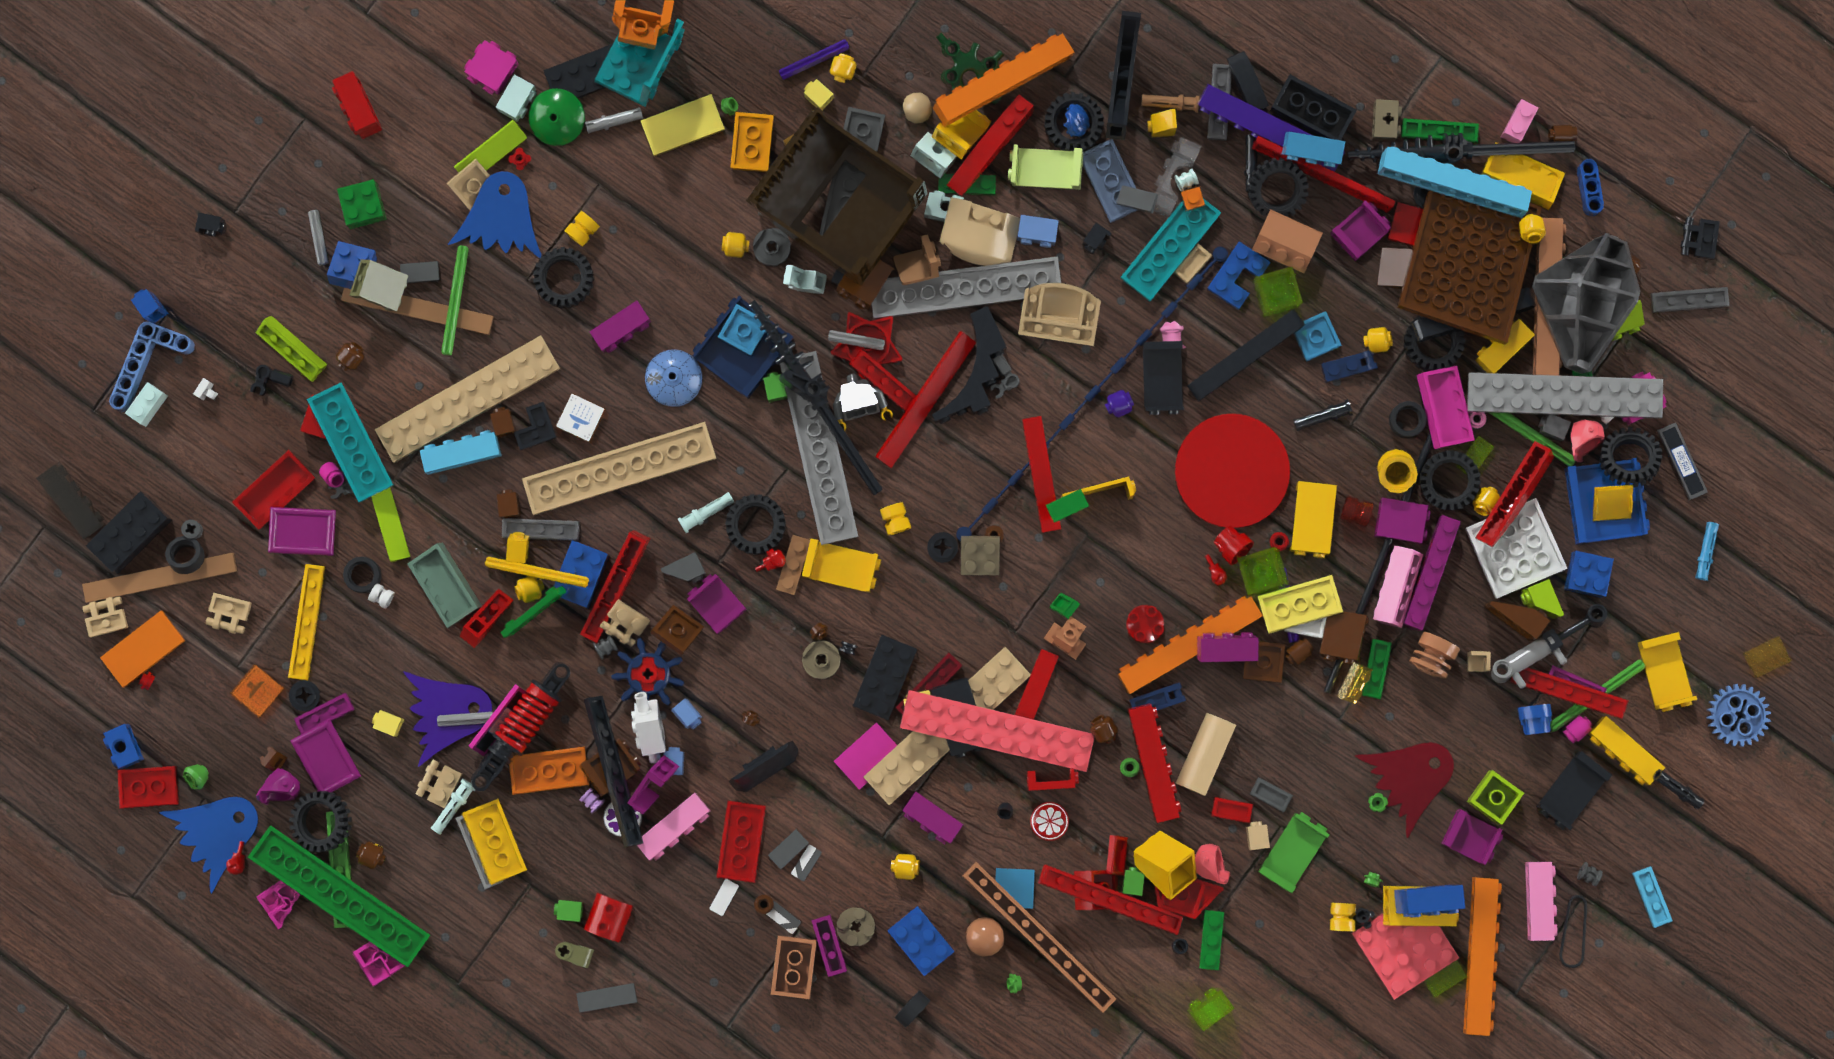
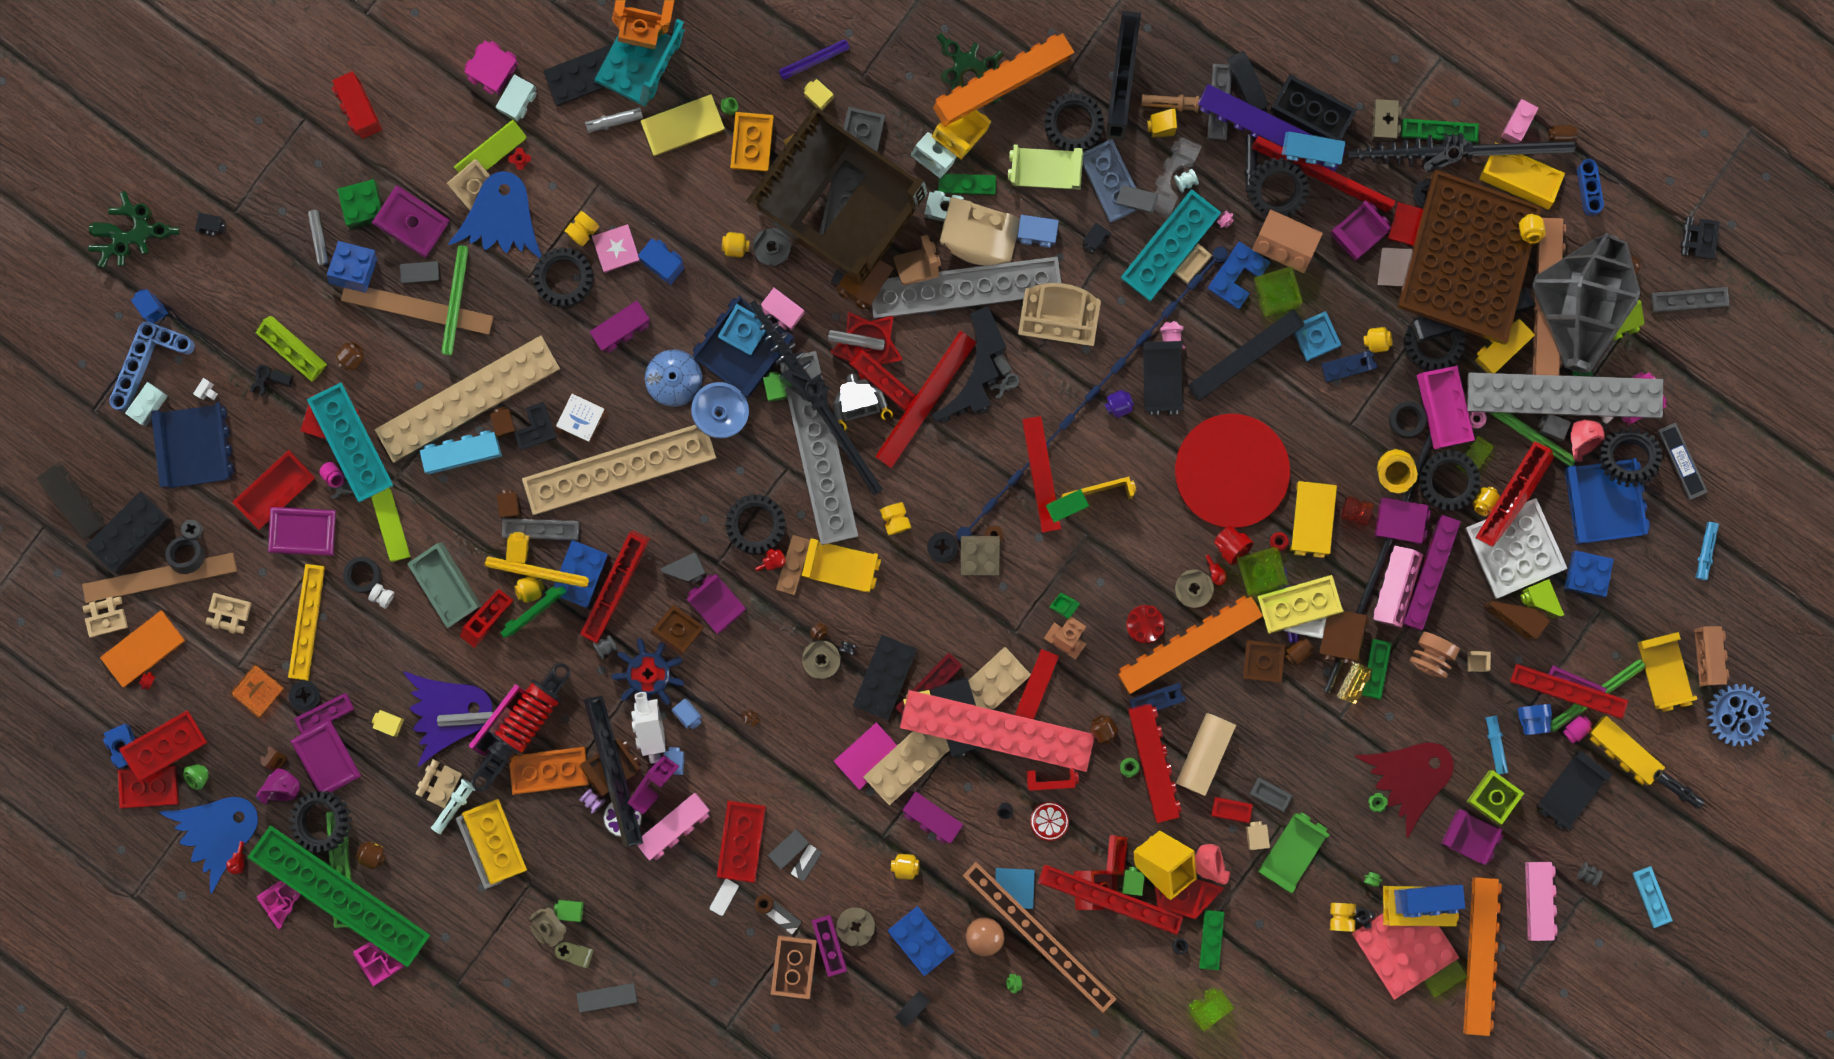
panel [349,259,408,311] -> none
green dish [529,88,585,146] -> none
red brick [584,892,634,942] -> none
tan plate [600,599,650,647] -> none
light aqua pin [678,492,735,533] -> none
black piece [729,740,798,792] -> none
light aqua brick [783,265,827,294] -> none
yellow head [830,54,857,83] -> none
tan hair [903,93,932,123] -> none
red slope [947,95,1034,197] -> none
blue hair [1064,104,1090,137] -> none
orange plate [1181,187,1205,211] -> none
magenta brick [1197,632,1258,662] -> none
black pin [1293,399,1353,431] -> none
medium azure brick [1377,147,1532,218] -> none
light grey piece [1491,604,1607,689] -> none
black piece [1559,895,1587,968] -> none
yellow piece [1593,485,1633,521] -> none
clear yellow plate [1743,636,1792,678] -> none
none -> dark green plant [88,191,180,268]
none -> red tile [119,710,207,783]
none -> dark blue panel [151,402,234,489]
none -> magenta piece [372,185,450,258]
none -> dark tan plate [530,908,566,947]
none -> bright pink tile [592,224,640,273]
none -> blue brick [638,238,685,286]
none -> medium blue dish [691,382,749,438]
none -> bright pink brick [761,288,805,331]
none -> dark tan plate [1175,569,1214,608]
none -> bright pink plate [1216,211,1234,228]
none -> dark azure pin [1485,715,1509,774]
none -> nougat slope [1694,626,1729,687]

